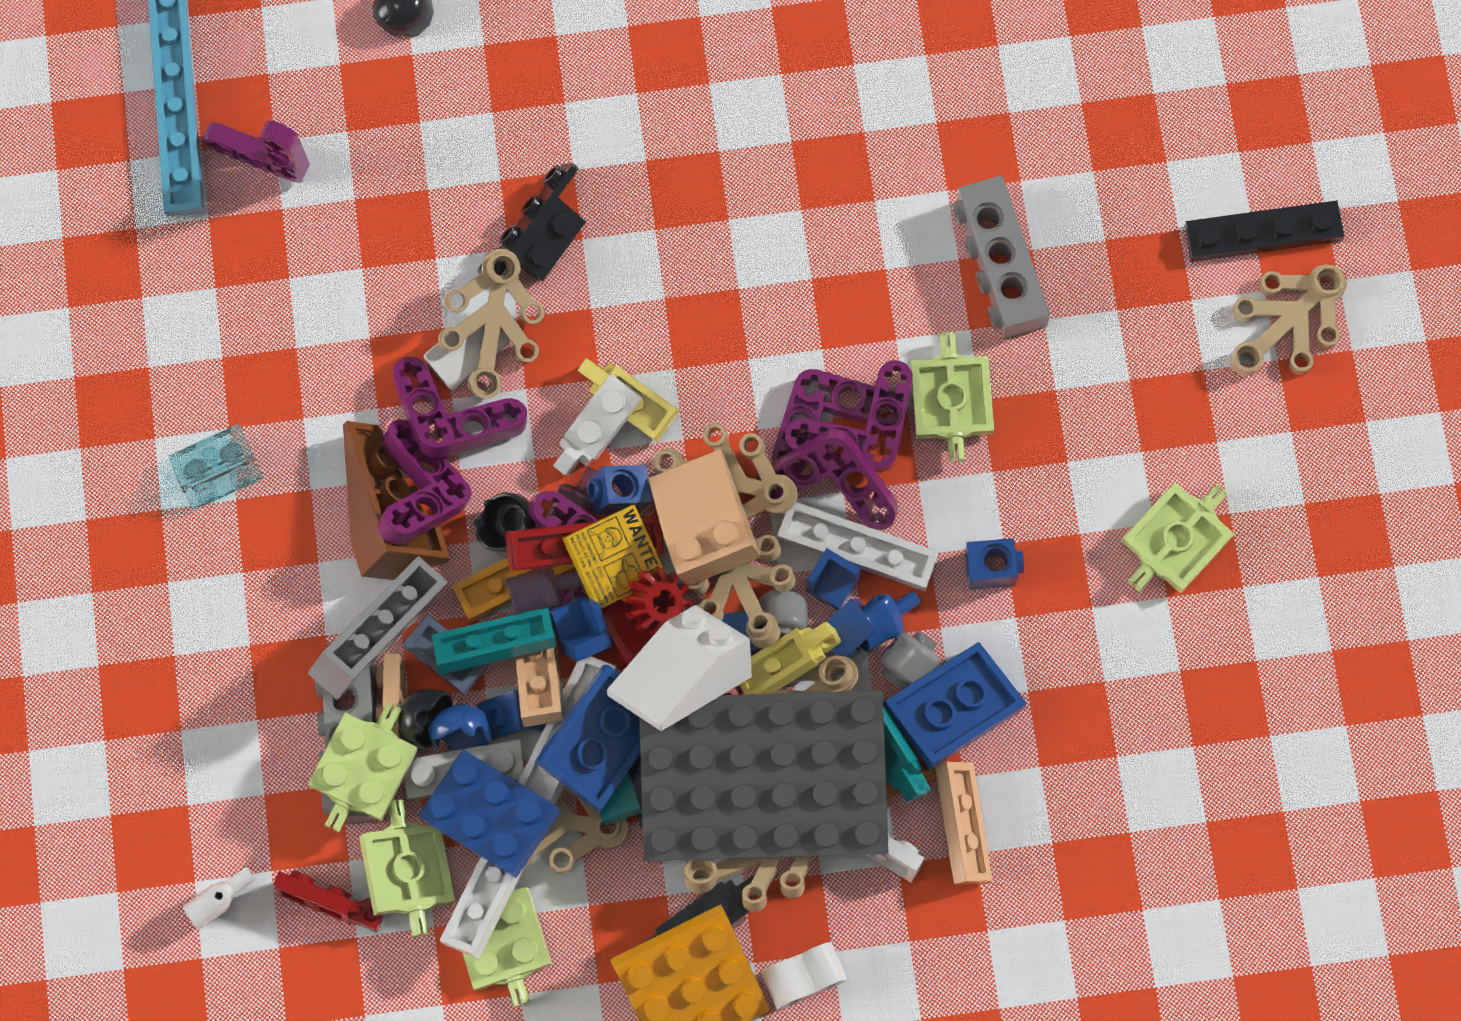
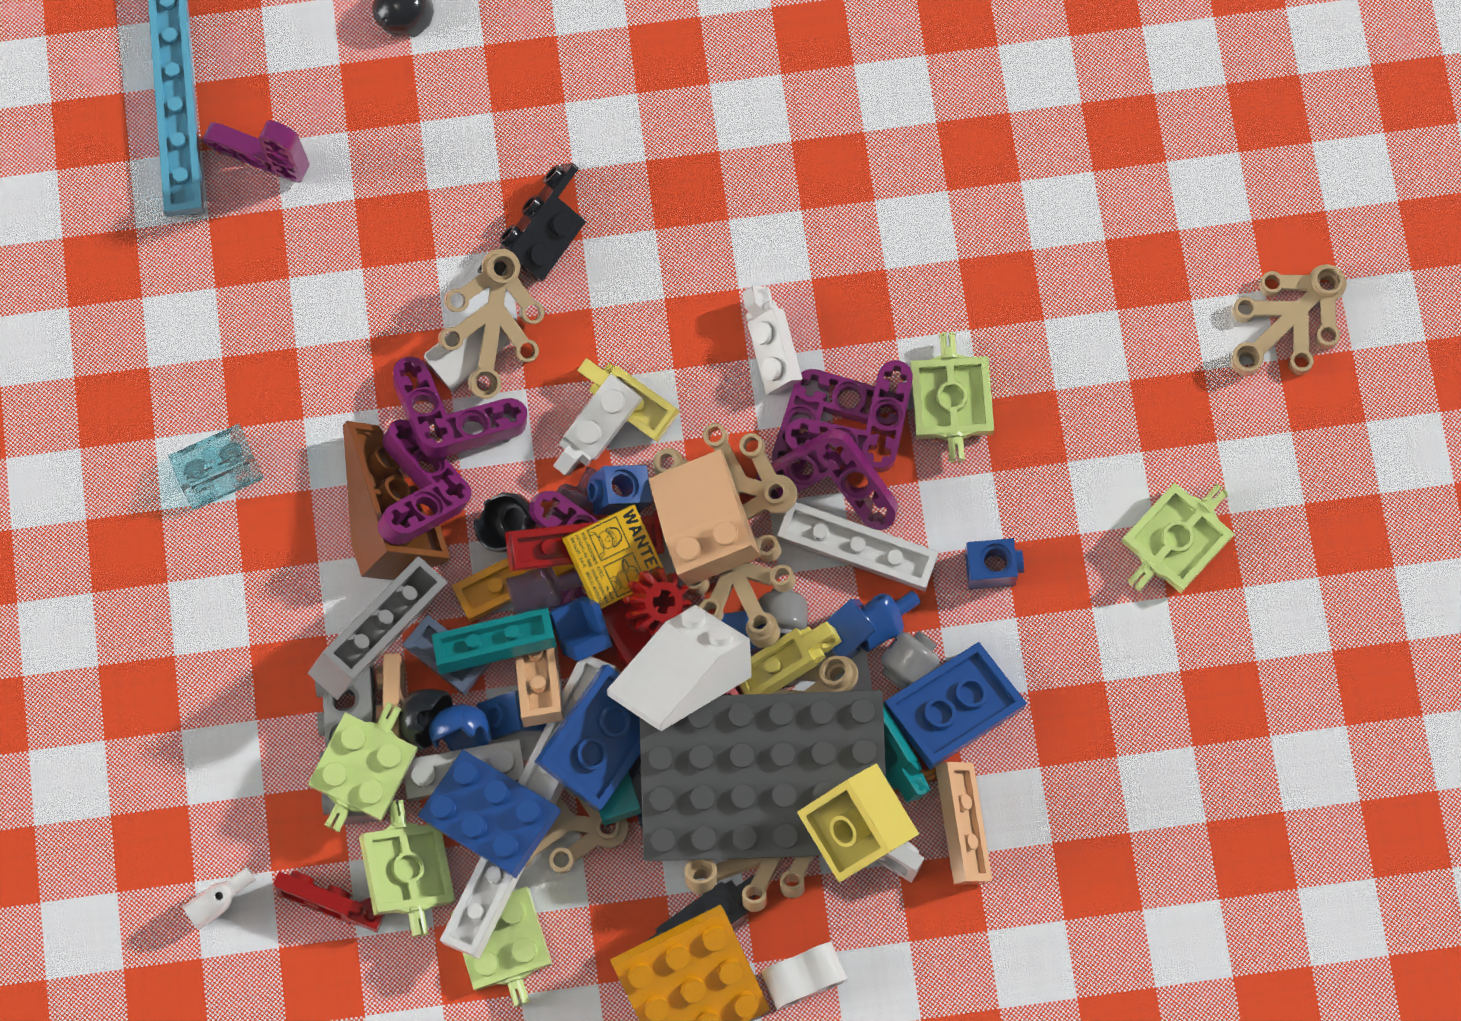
blue panel [806,548,860,611] -> none
light grey brick [952,175,1050,340] -> none
black plate [1184,200,1344,262] -> none
none -> white hinge [743,285,802,395]
none -> light yellow slope [797,763,919,883]

